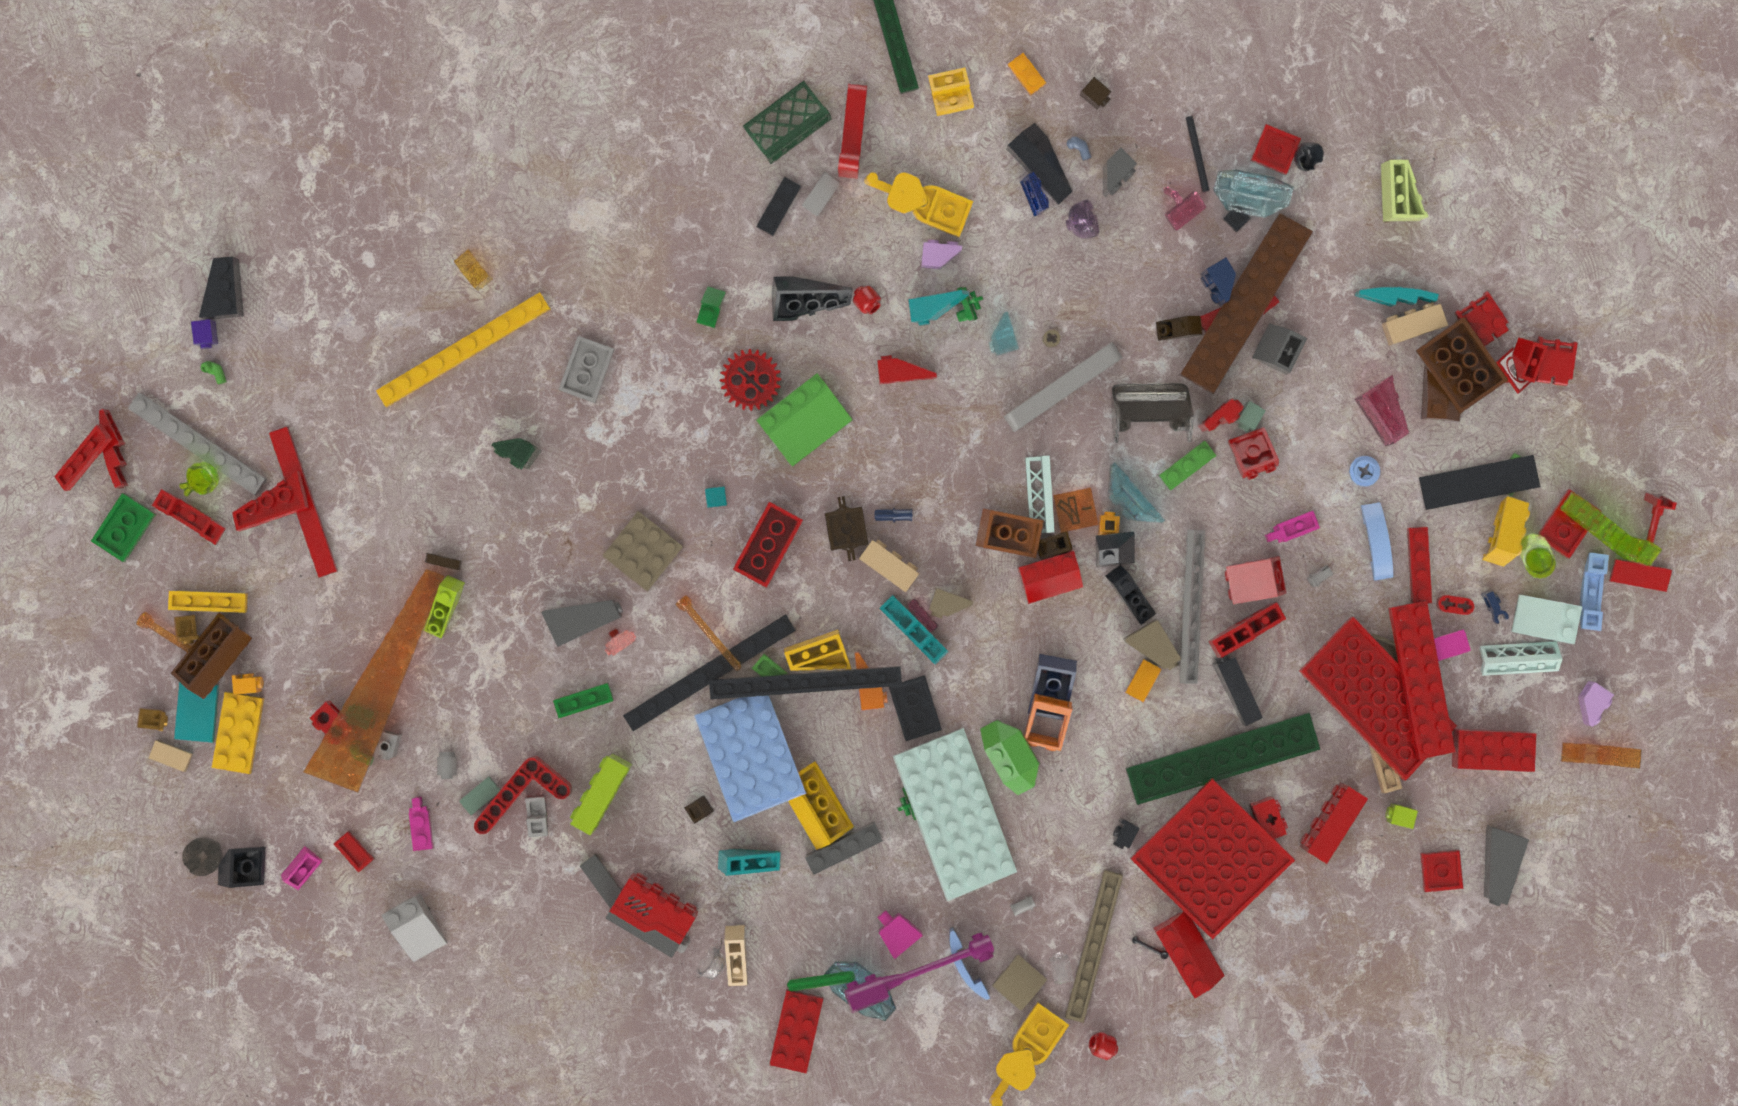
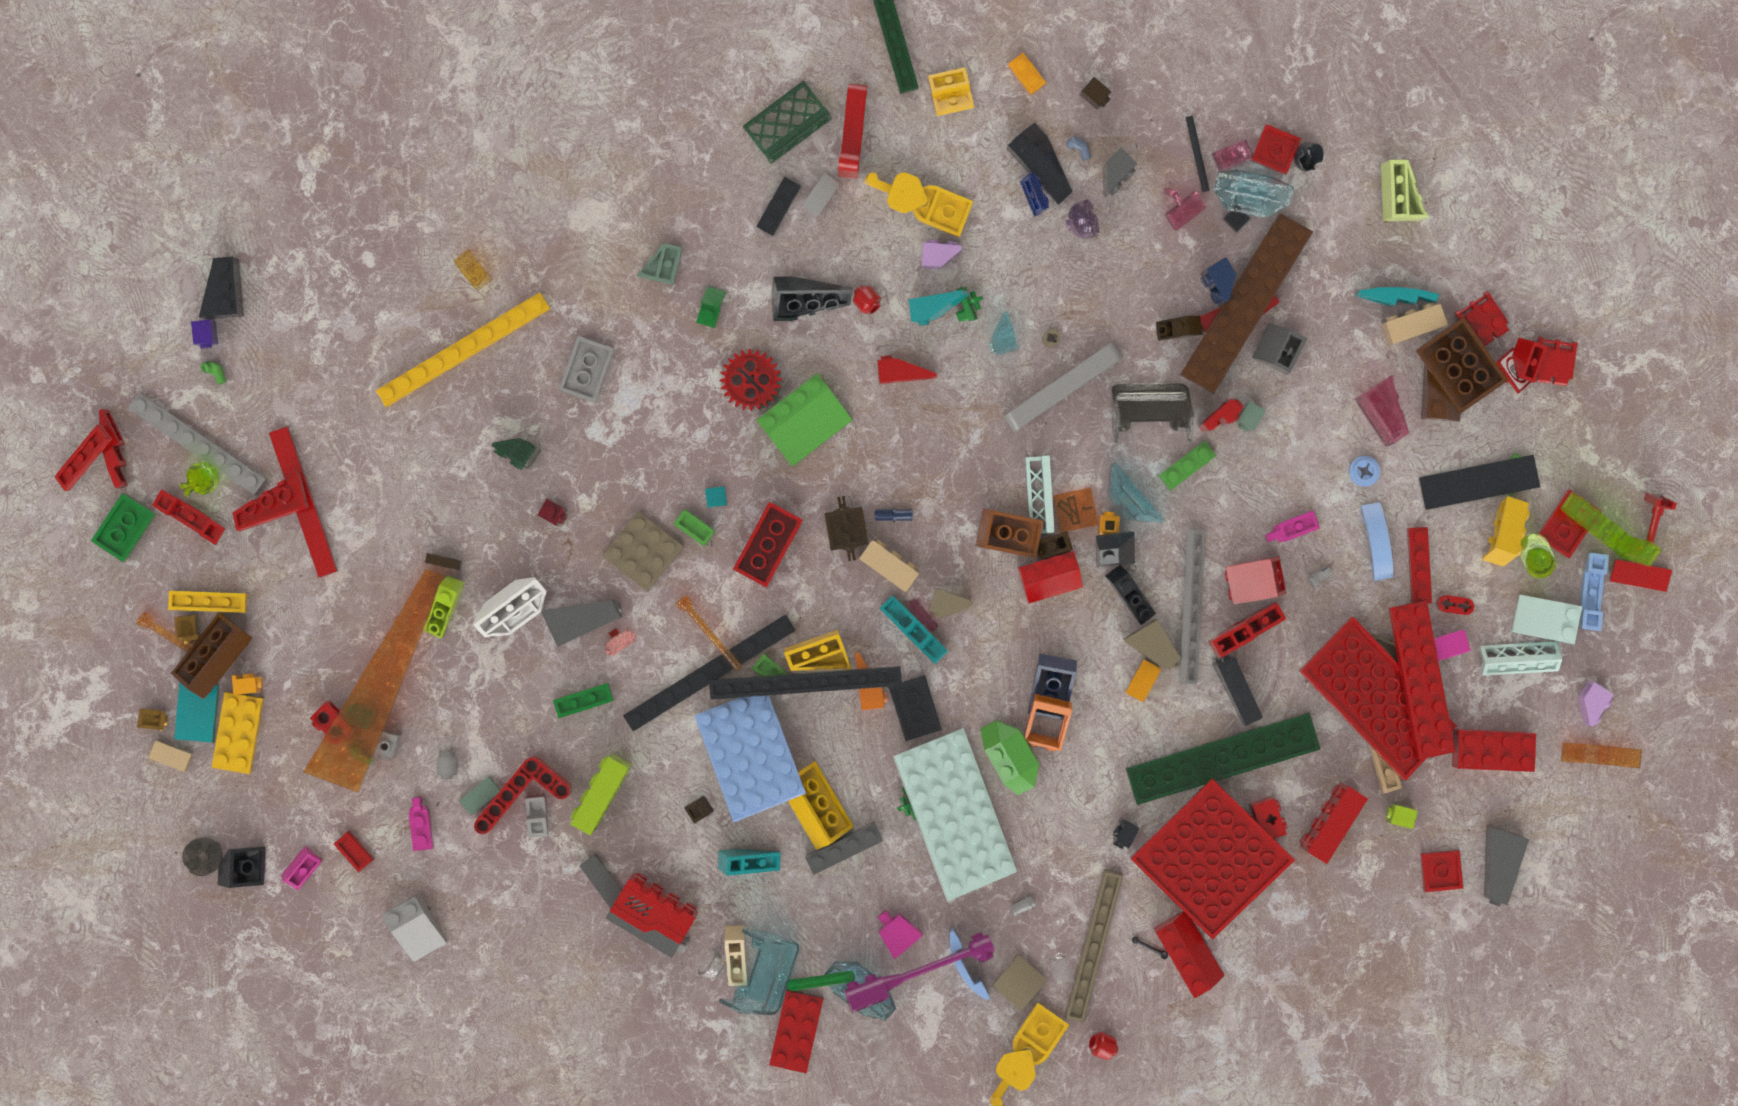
red plate [1228,427,1279,480] -> none
dark blue plate [1481,591,1509,624] -> none
none -> white wedge [473,577,547,637]
none -> dark red bracket [537,499,568,526]
none -> sand green wing [637,243,683,286]
none -> bright green plate [674,508,716,547]
none -> clear light blue windscreen [719,928,799,1015]
none -> clear pink slope [1212,140,1254,172]

